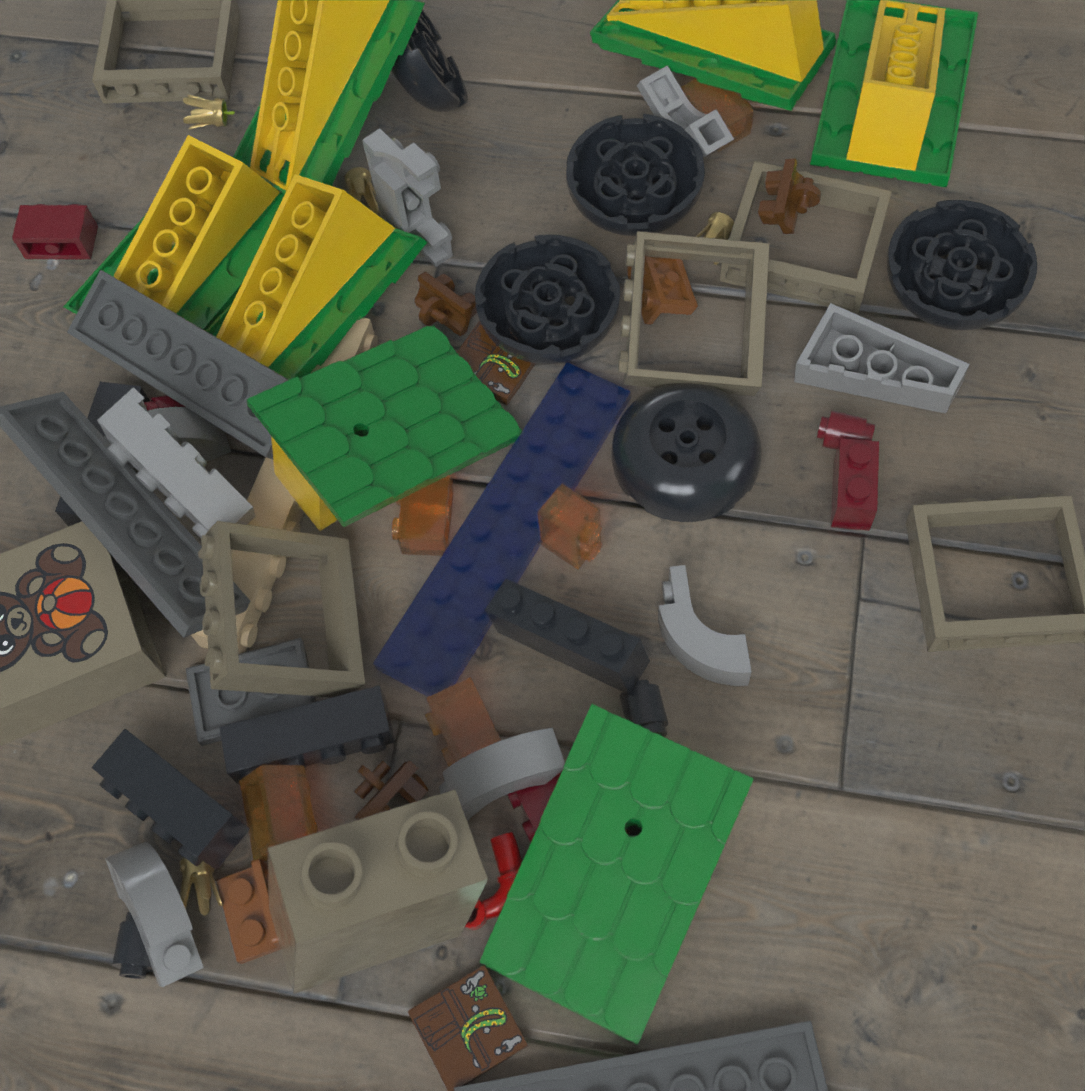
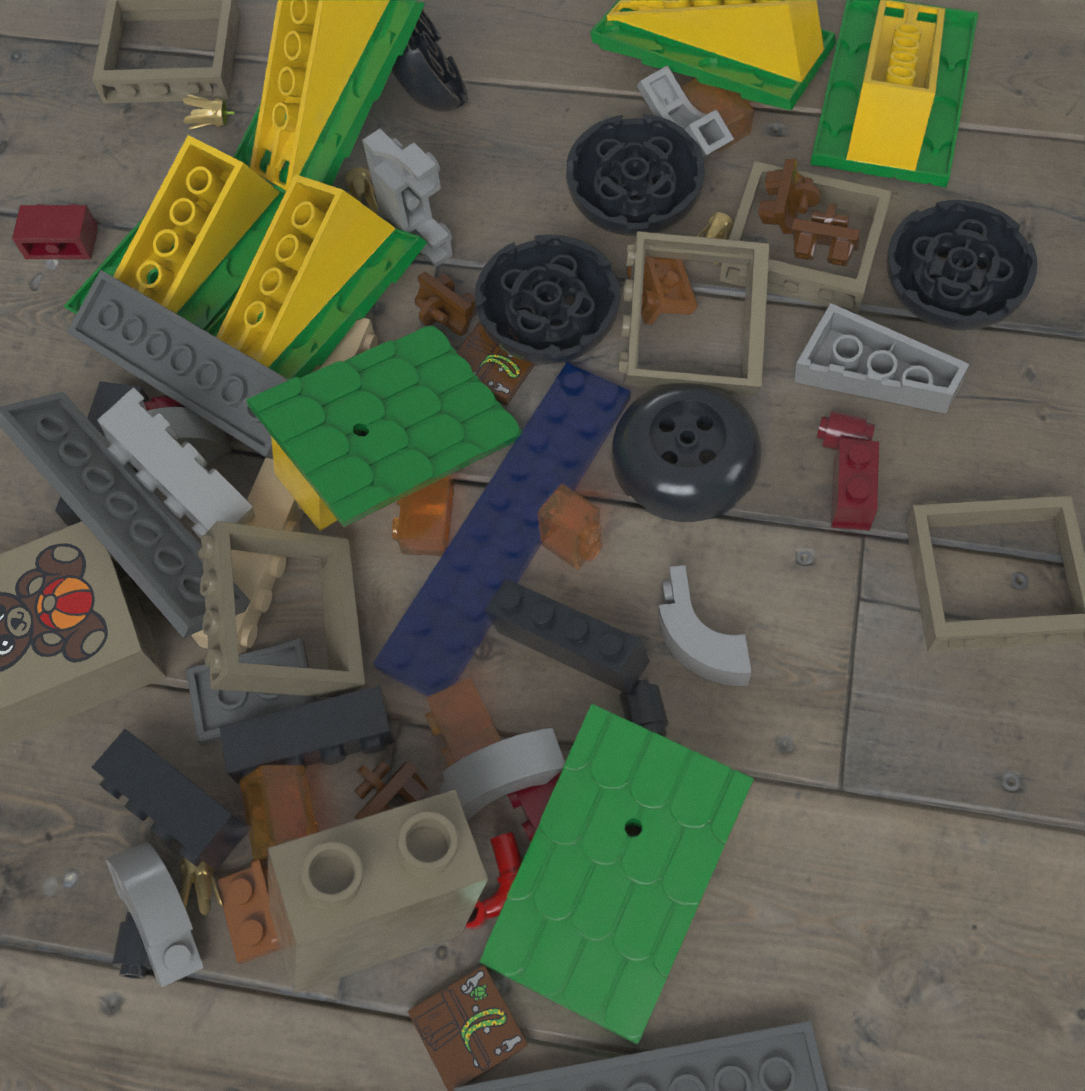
none -> reddish brown hips [792,202,860,267]

